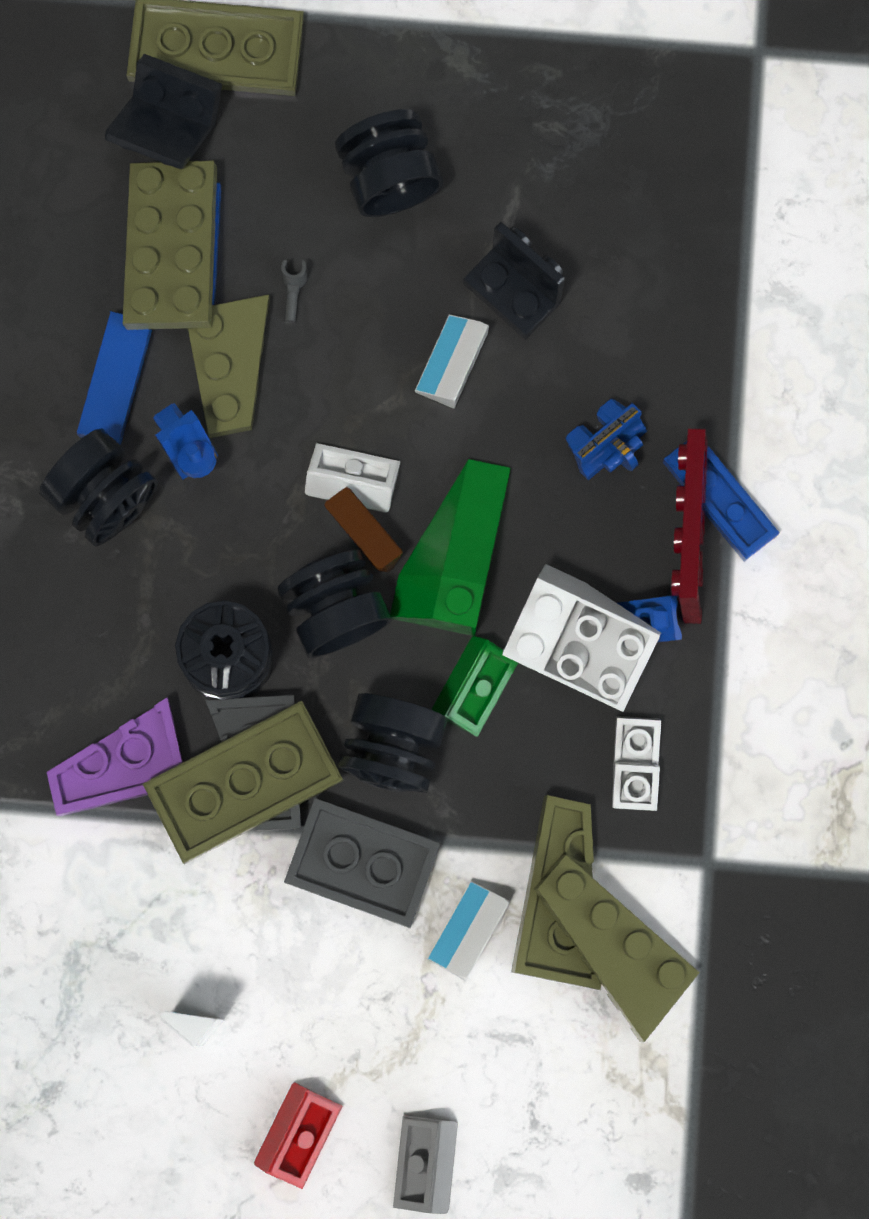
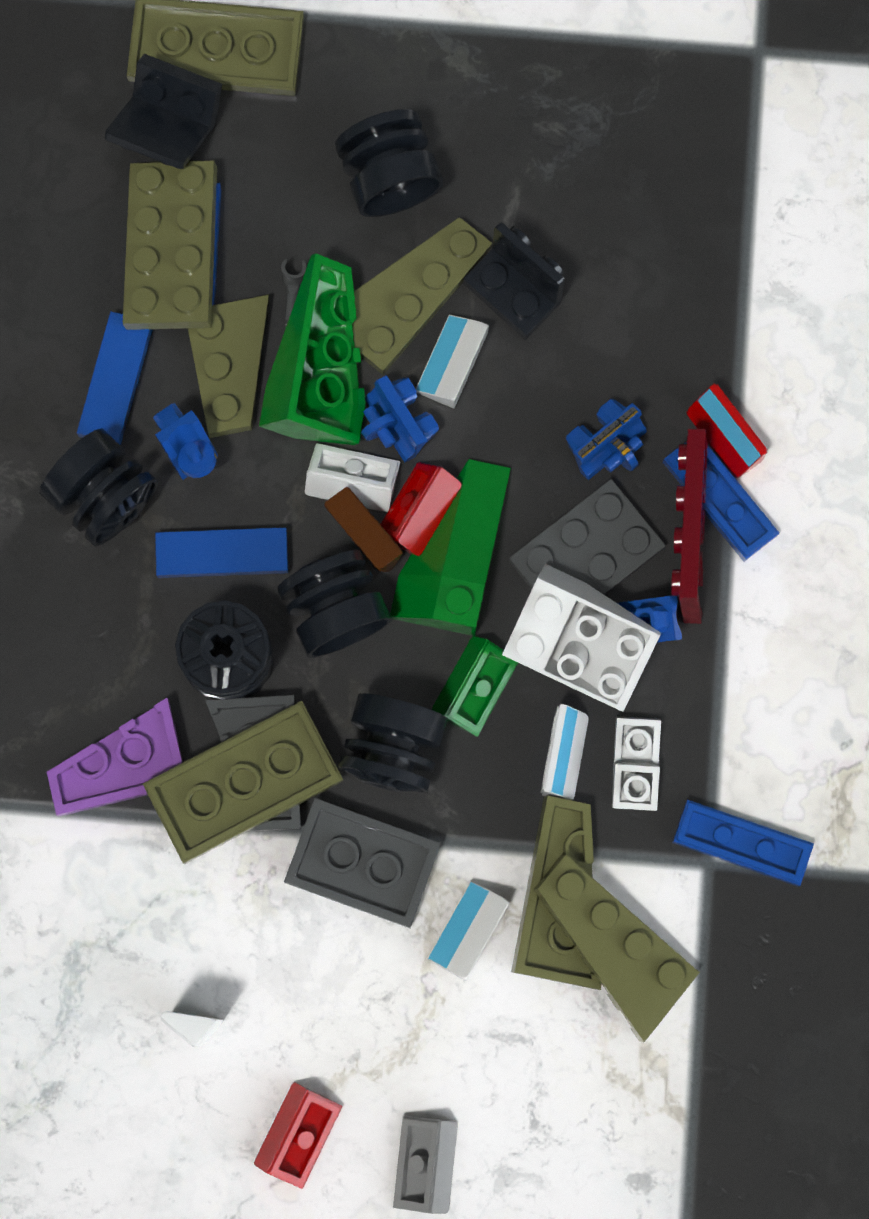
none -> blue tile [155,528,288,578]
none -> green wedge [259,253,366,445]
none -> olive wing [352,217,492,375]
none -> blue hips [361,375,439,463]
none -> red slope [380,462,462,556]
none -> dark grey plate [509,479,666,595]
none -> white slope [540,704,589,800]
none -> blue tile [672,800,814,887]
none -> red slope [686,383,768,478]

